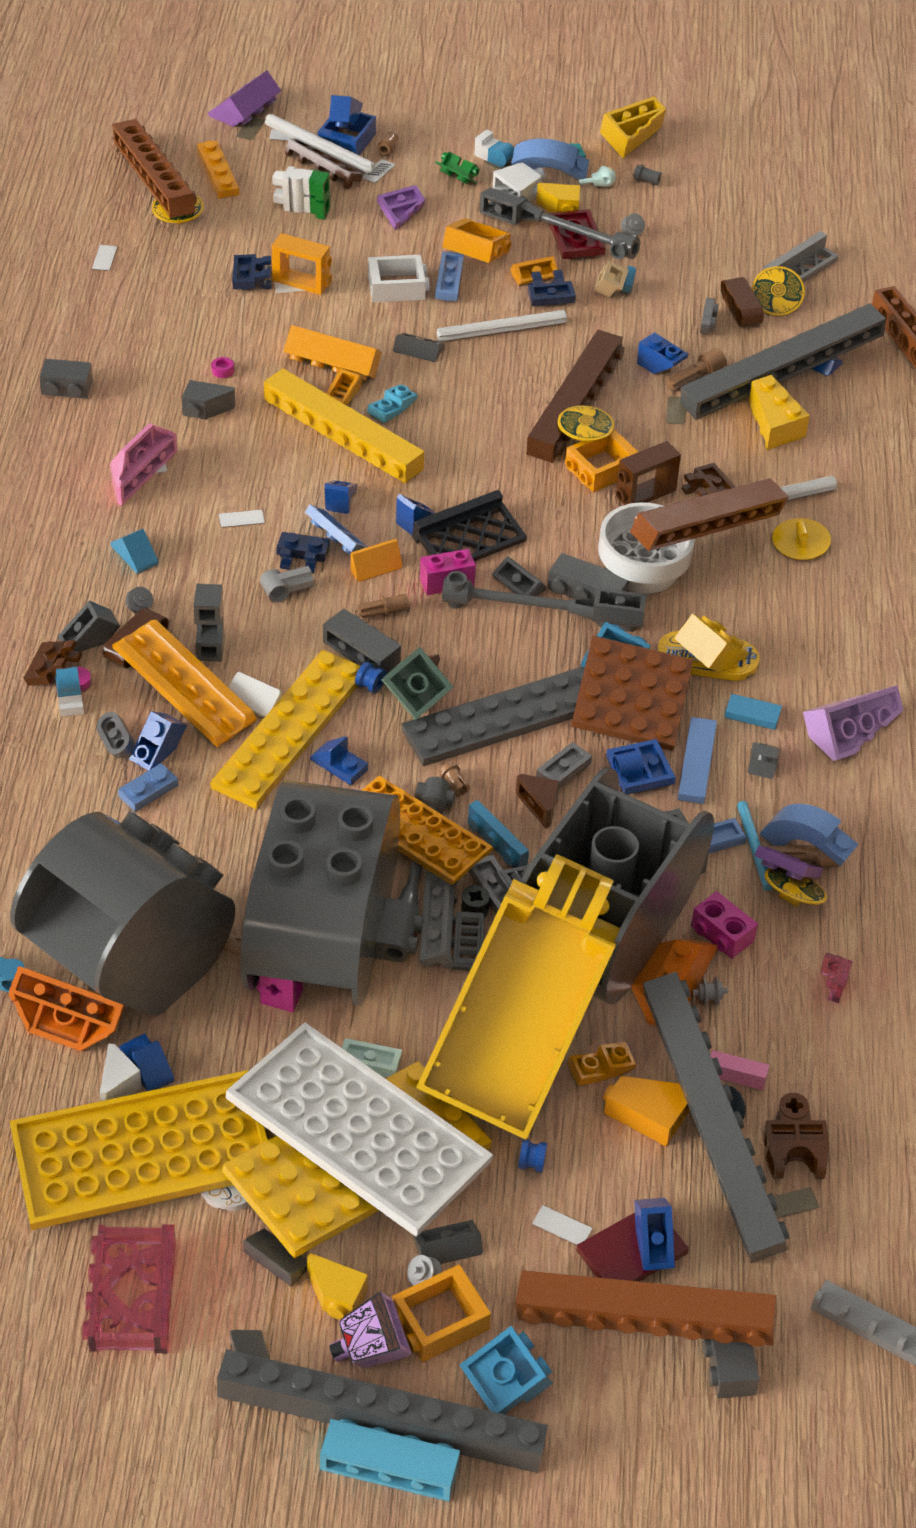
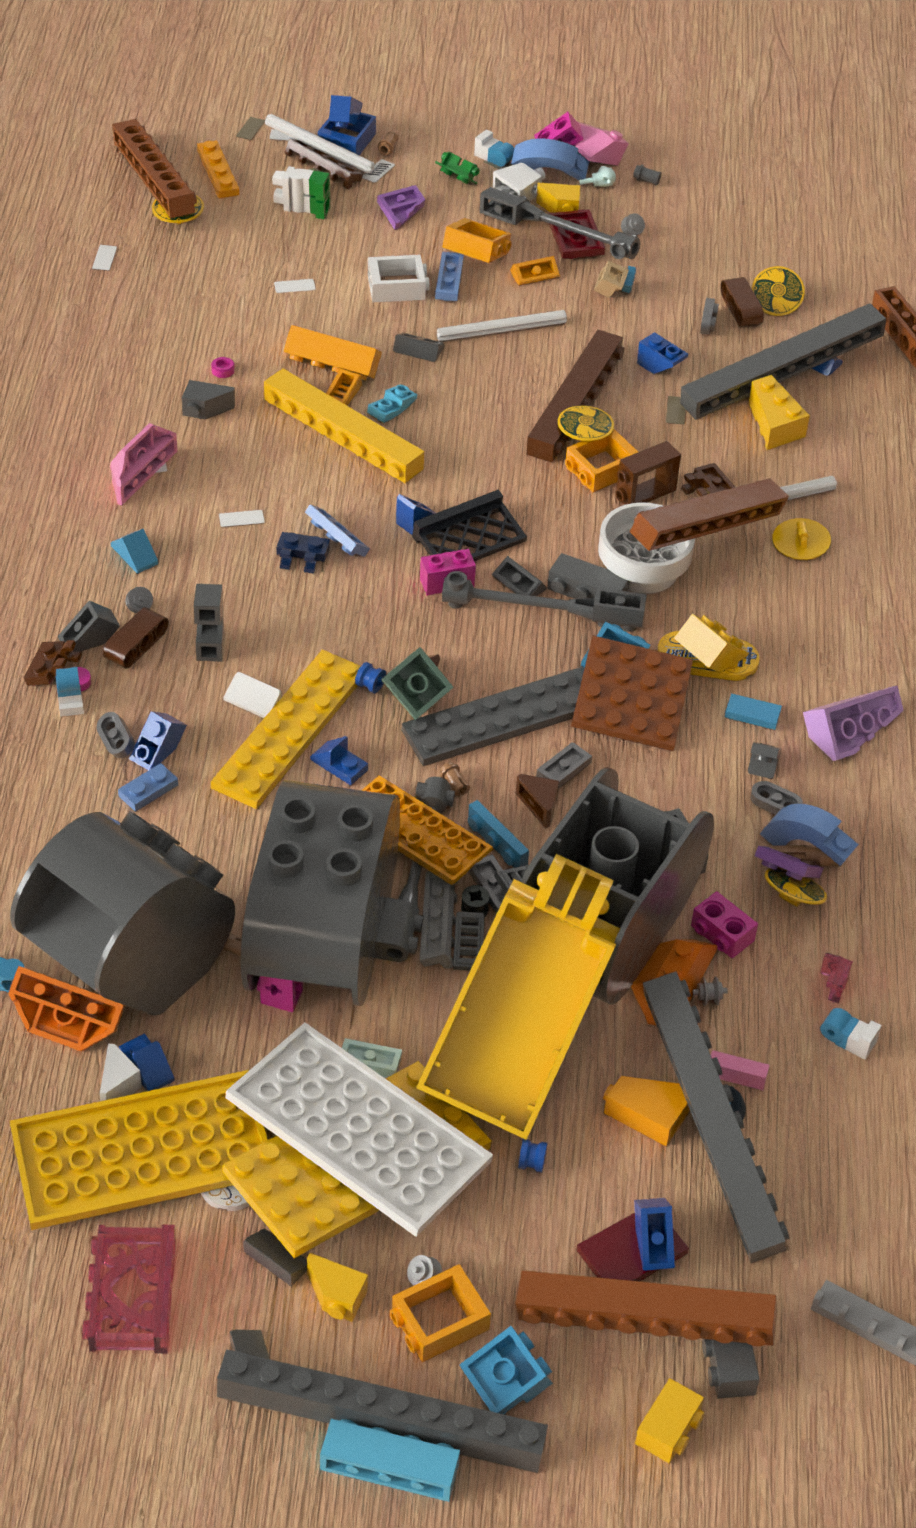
dark grey brick [39,359,93,399] -> none
light orange plate [112,620,257,747] -> none
medium lavender slope [208,70,281,127] -> none
dark blue plate [232,254,272,290] -> none
light grey piece [260,566,314,602] -> none
light orange window [272,233,332,295] -> none
dark grey brick [323,609,401,673] -> none
blue slope [324,480,357,514] -> none
torso [329,1292,412,1368] -> none
light orange slope [351,539,402,581] -> none
medium nougat axle [358,593,409,618] -> none
dark grey slope [413,1220,483,1264] -> none
dark blue plate [527,269,576,306] -> none
white sticker [532,1205,592,1245] -> none
light orange slope [567,1042,637,1086] -> none
yellow wedge [600,96,666,159] -> none
blue plate [606,739,675,795] -> none
medium nougat piece [667,347,727,391] -> none
medium blue tile [678,717,717,804] -> none
medium blue tile [708,818,747,854] -> none
medium azure bar [737,801,773,891] -> none
reddish brown piece [763,1093,829,1179] -> none
light grey fence [764,231,838,282] -> none
dark tan sticker [774,1187,820,1218] -> none
none -> dark pink brick [534,112,583,146]
none -> bright pink wedge [575,122,629,166]
none -> yellow brick [635,1378,705,1464]
none -> flat silver plate [750,781,803,815]
none -> leg [820,1008,882,1060]

